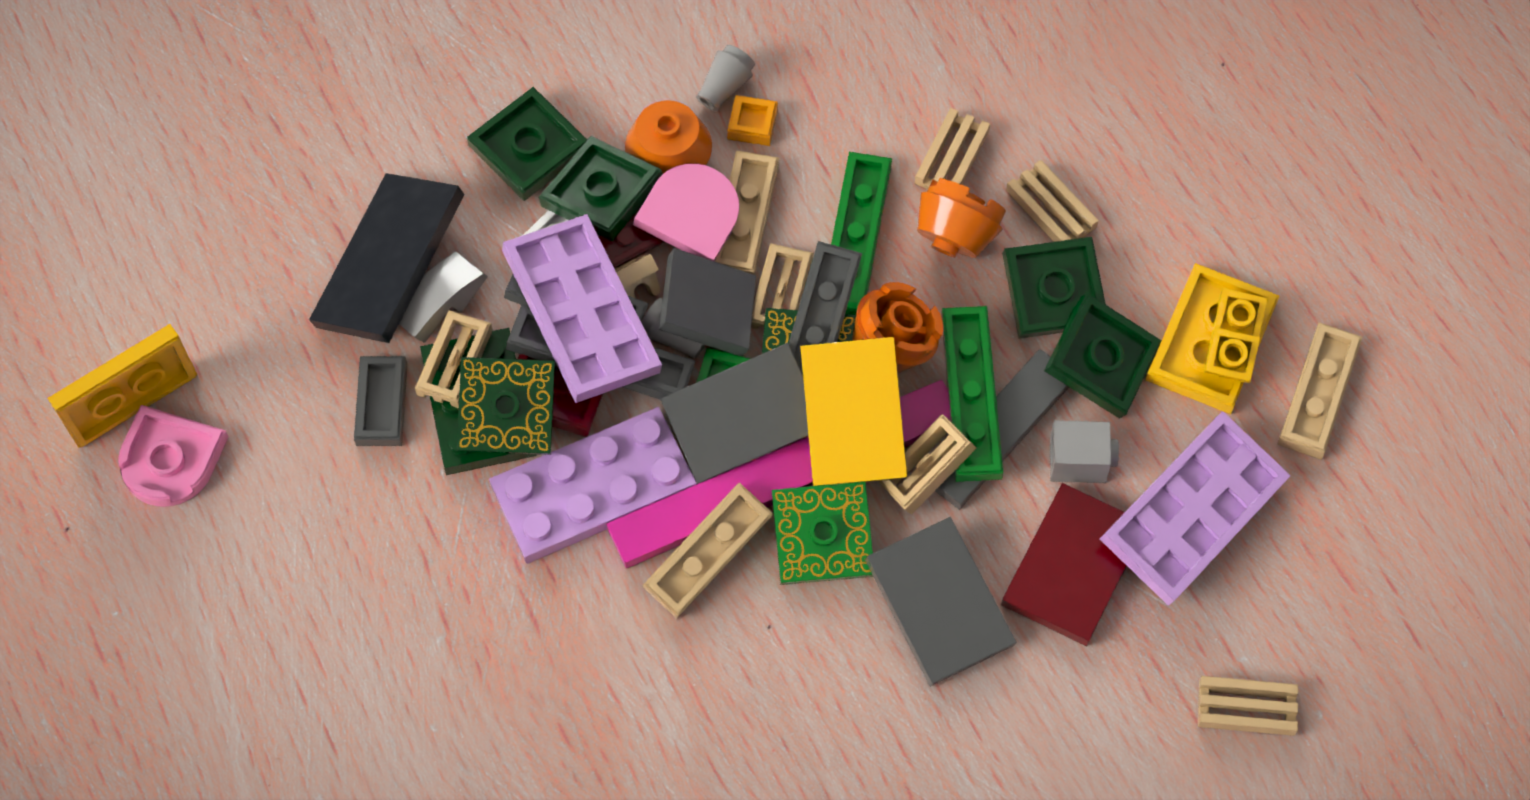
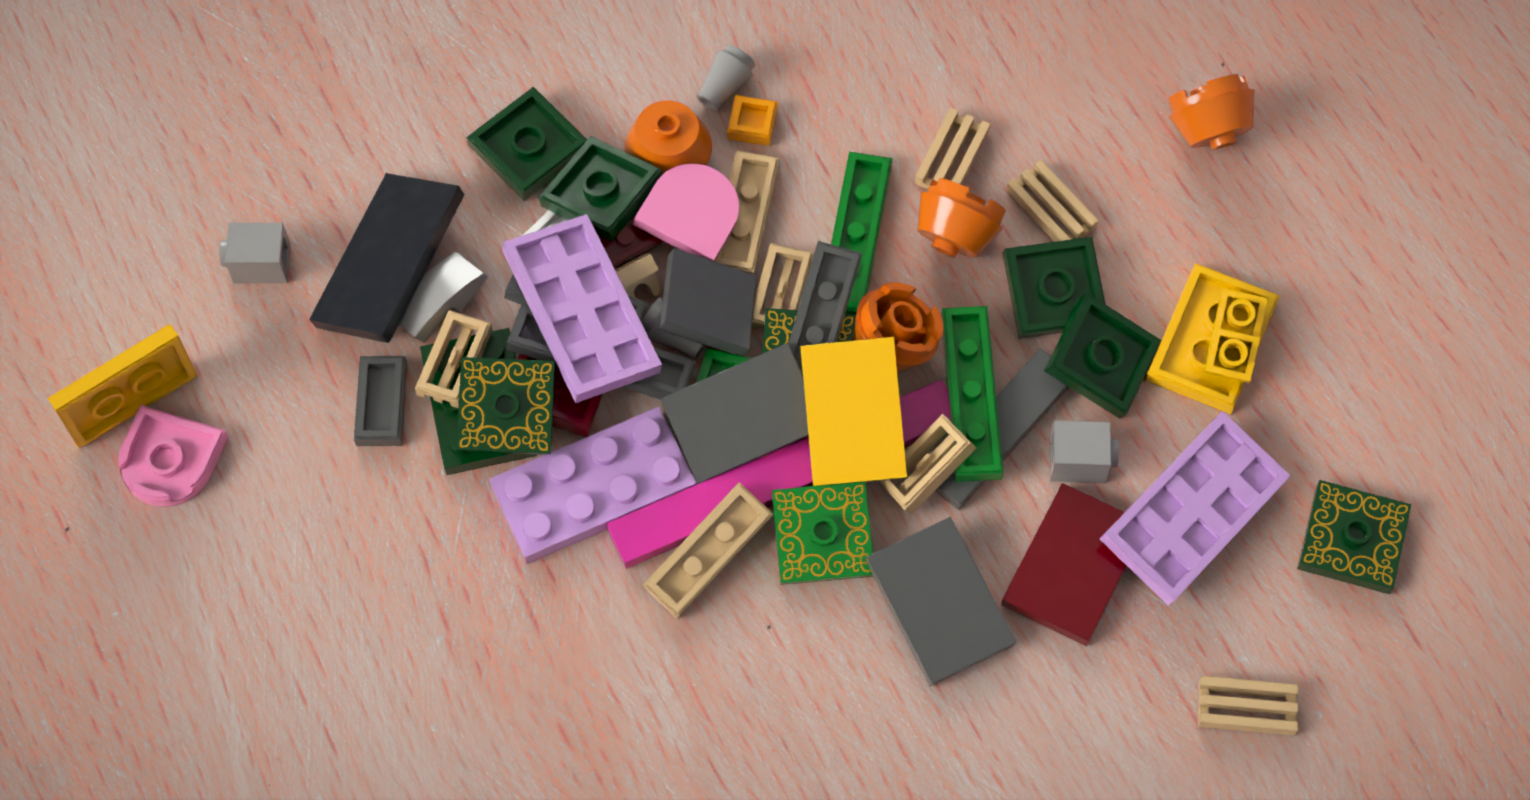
tan tile [1277,322,1363,460] -> none
none -> light grey brick [219,223,290,283]
none -> orange cone [1168,74,1255,150]
none -> dark green plate [1297,480,1412,594]

